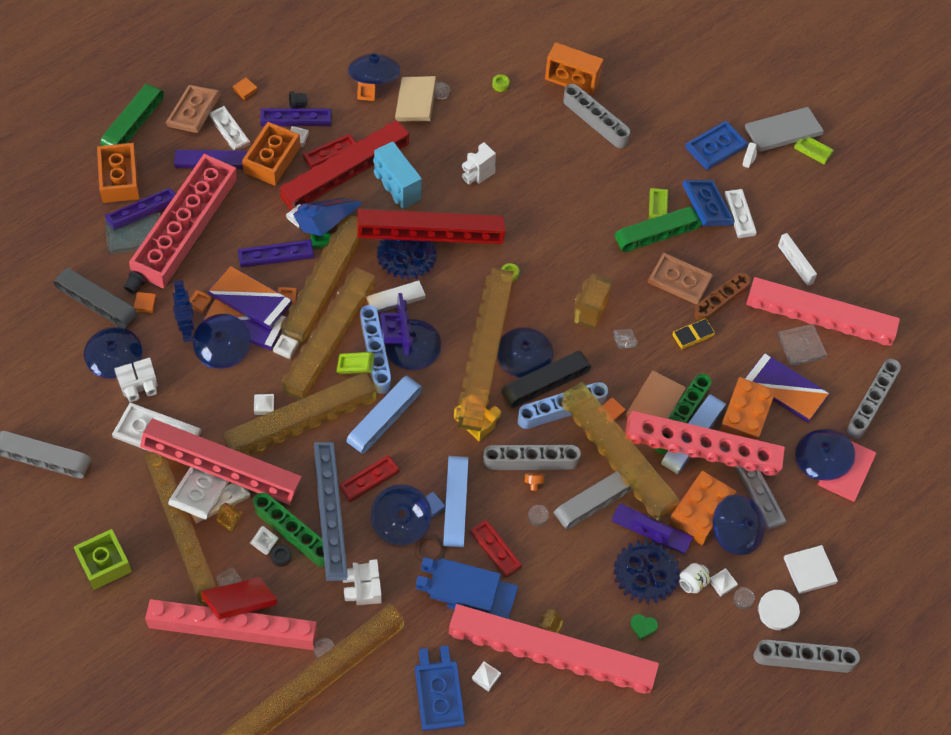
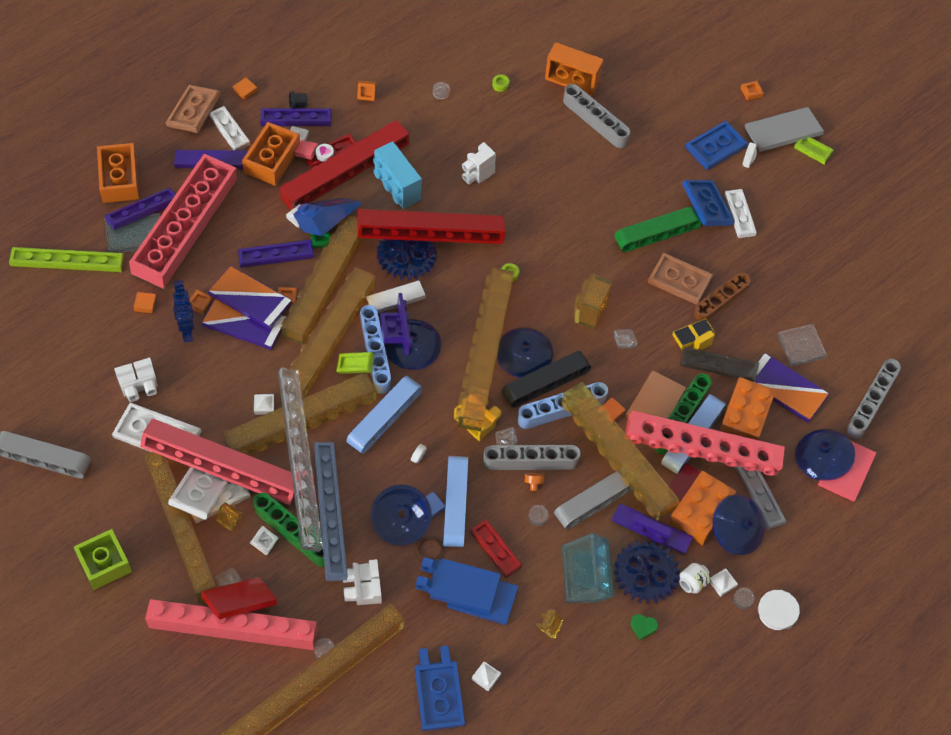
dark grey beam [53,268,138,329] -> none
clear blue dish [84,327,142,379] -> none
green beam [100,83,164,146] -> none
black piece [124,271,146,294] -> none
clear blue dish [193,314,250,369] -> none
black tile [271,545,292,567] -> none
white tile [273,334,299,359] -> none
red tile [339,455,400,502] -> none
clear blue dish [348,53,400,84] -> none
tan tile [395,76,437,121] -> none
coral brick [449,604,659,694] -> none
lime tile [648,188,668,220] -> none
coral brick [746,277,900,346] -> none
light grey beam [753,640,860,673] -> none
white tile [778,233,817,286] -> none
white tile [784,545,838,594] -> none
none -> lime tile [9,247,125,272]
none -> clear plate [278,368,323,552]
none -> coral tile [294,140,318,160]
none -> white tile [316,144,334,162]
none -> white tile [411,444,427,464]
none -> clear tile [495,427,518,445]
none -> clear light blue slope [562,533,614,603]
none -> dark red tile [664,463,701,503]
none -> clear smoke tile [680,347,759,382]
none -> yellow tile [693,331,715,353]
none -> orange tile [741,81,764,101]

